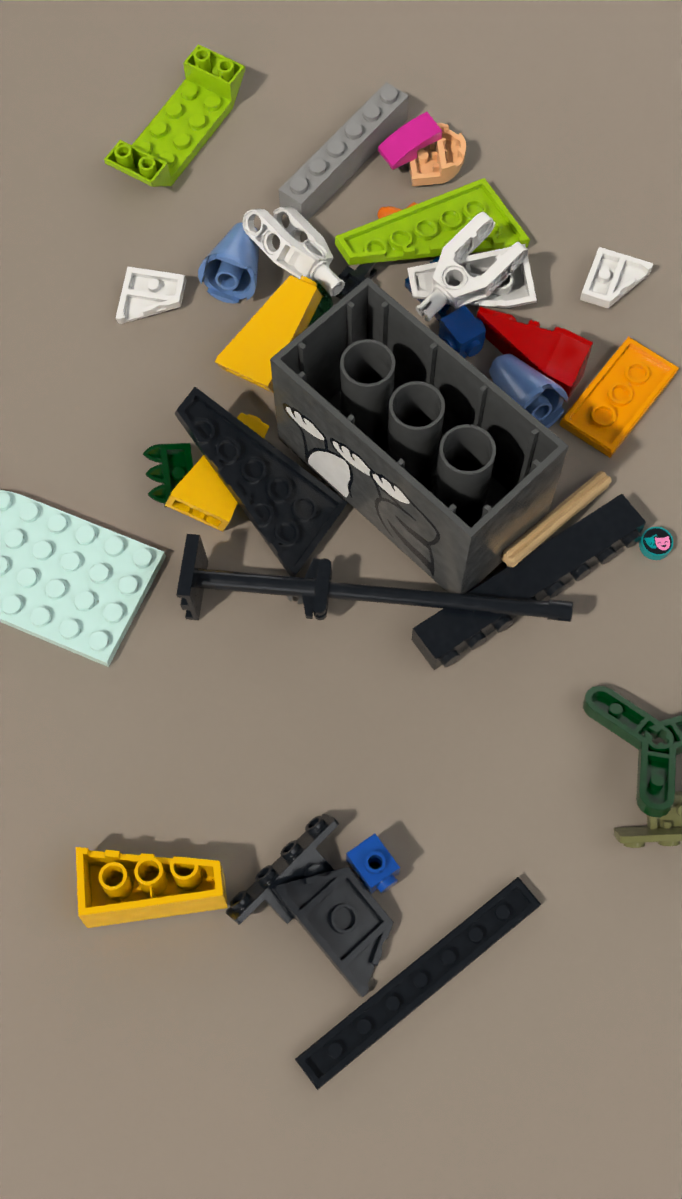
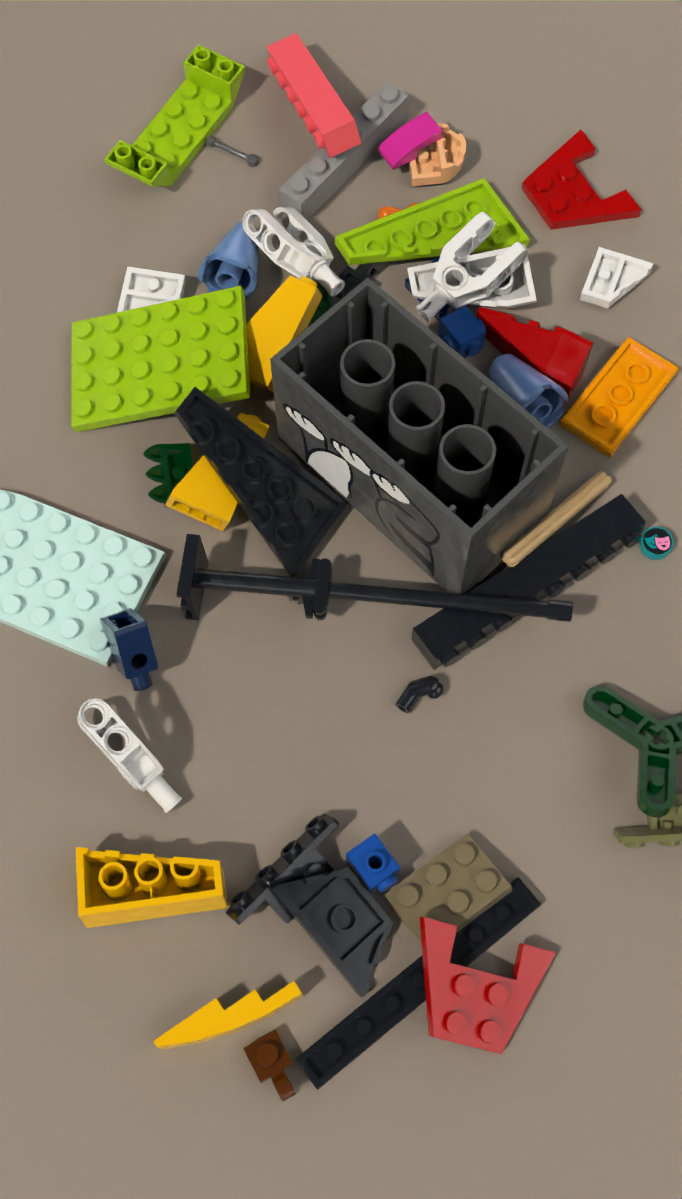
none -> lime plate [71,286,250,432]
none -> white piece [77,698,182,813]
none -> dark blue torso [100,608,158,691]
none -> yellow slope [153,981,303,1050]
none -> dark grey hinge [206,136,259,167]
none -> reddish brown plate [243,1030,296,1102]
none -> coral brick [266,33,362,158]
none -> dark tan plate [384,833,512,947]
none -> black arm [395,676,444,713]
none -> wing [419,917,556,1054]
none -> red wing [522,129,641,230]

